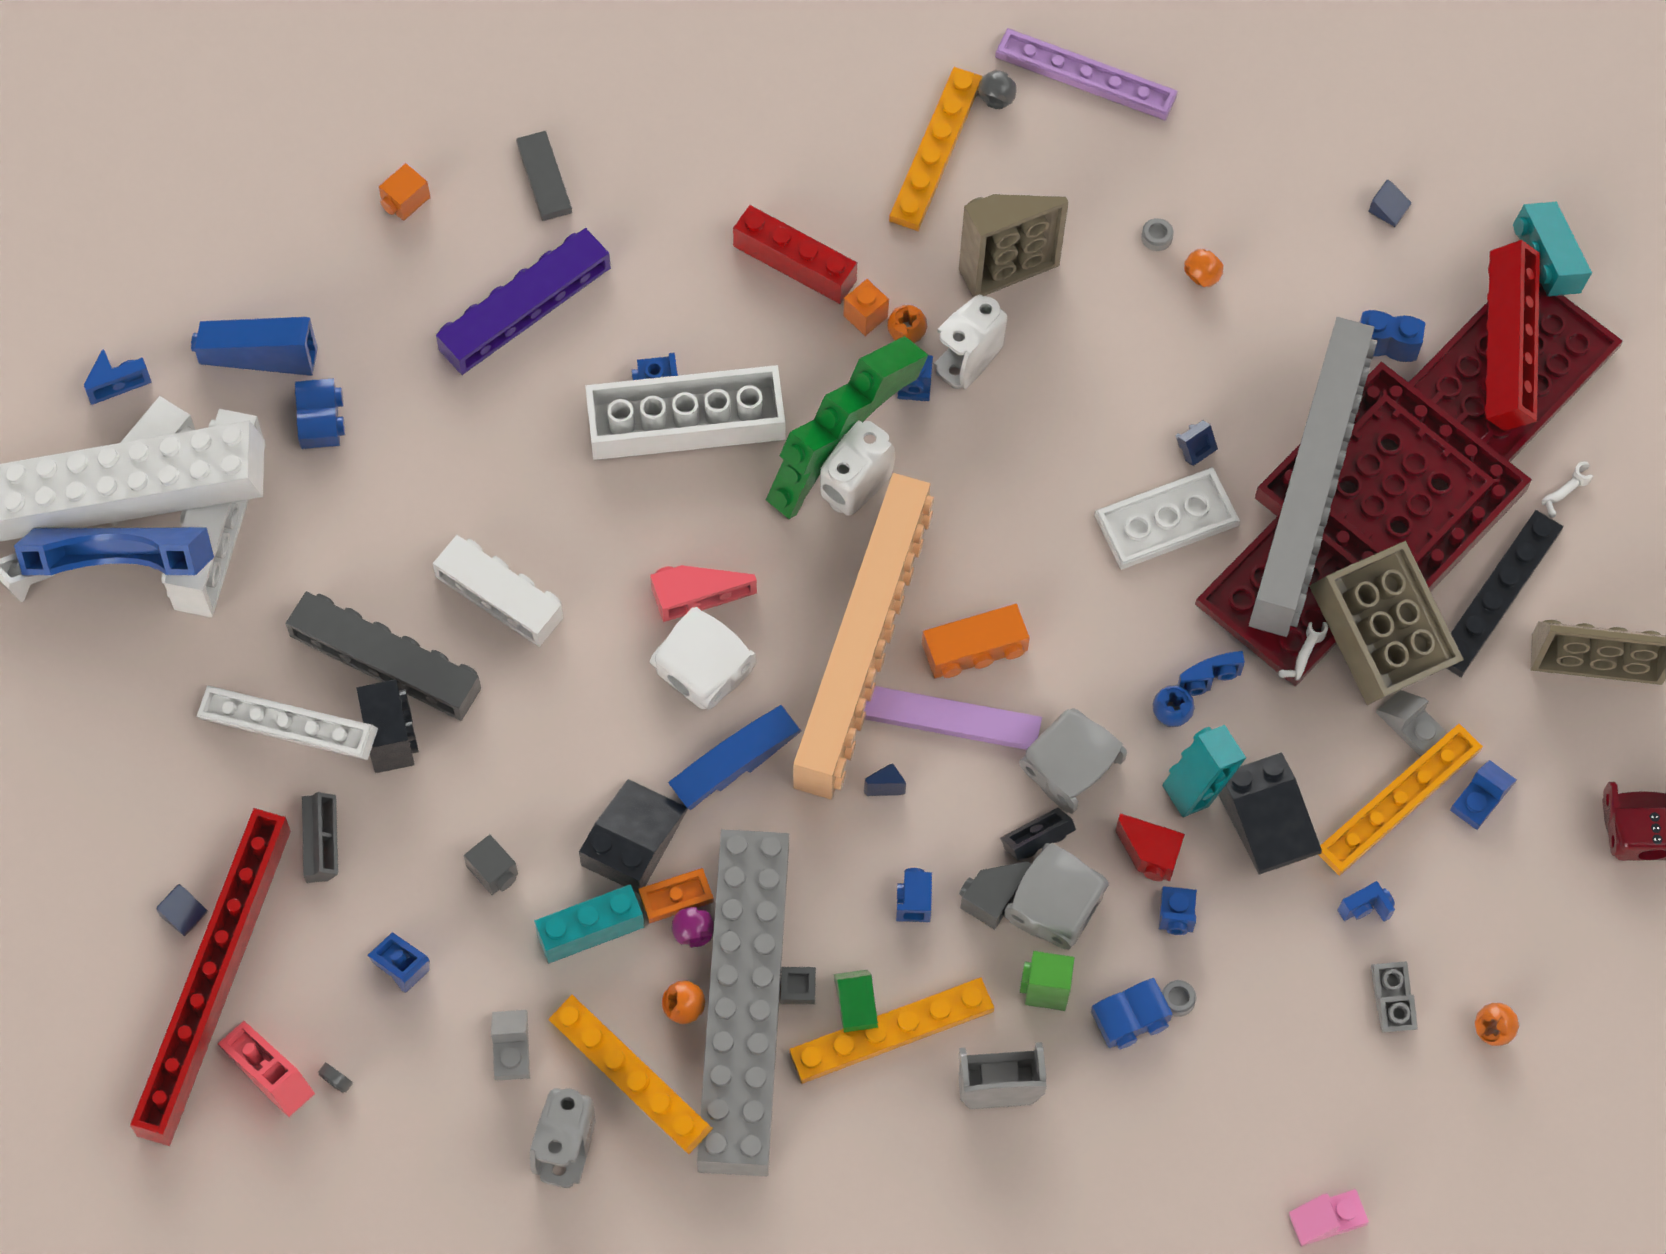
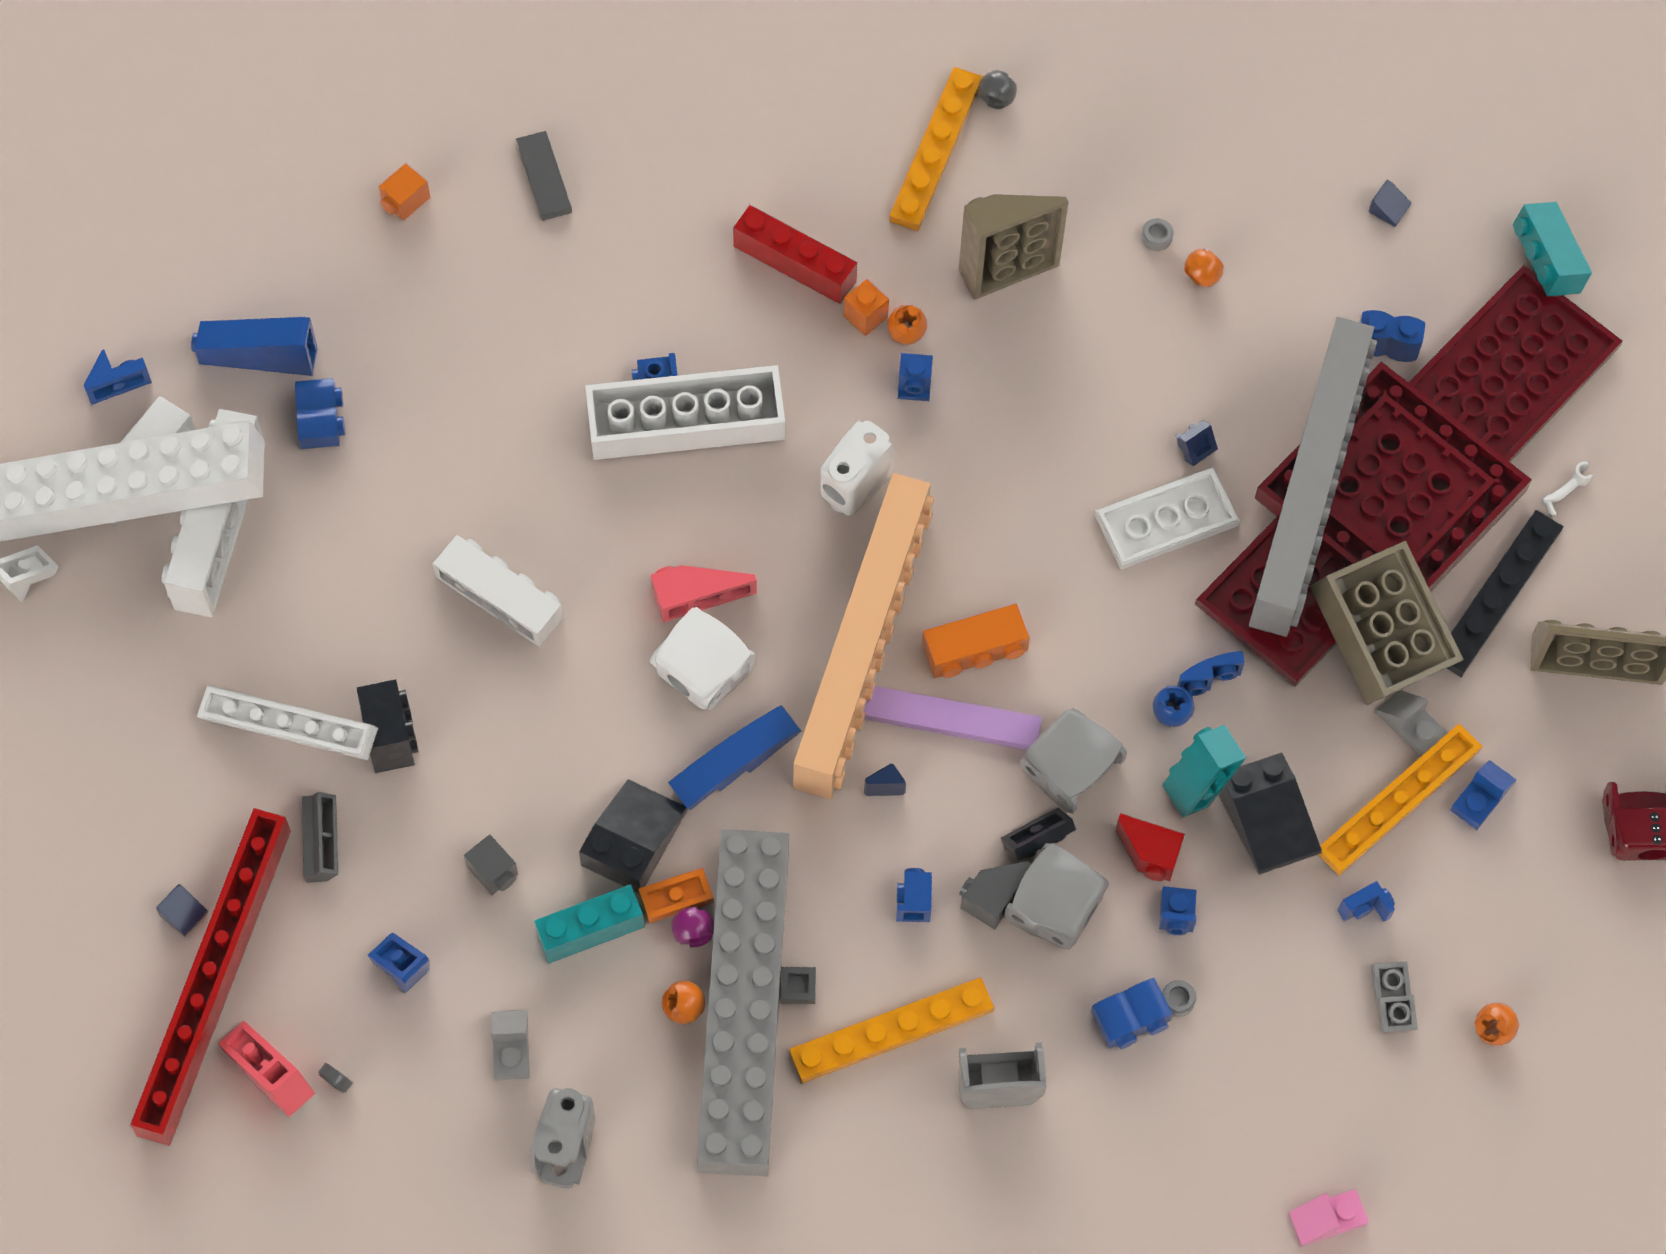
blue arch [14,527,214,575] -> none
dark grey brick [286,591,481,721] -> none
dark purple brick [436,228,611,375] -> none
light orange plate [548,994,713,1154] -> none
green arch [766,336,928,519] -> none
green slope [834,970,878,1032] -> none
white piece [934,295,1007,390] -> none
lavender tile [995,28,1178,121] -> none
bright green brick [1020,951,1075,1011] -> none
white piece [1279,622,1328,681] -> none
red brick [1485,240,1540,431] -> none

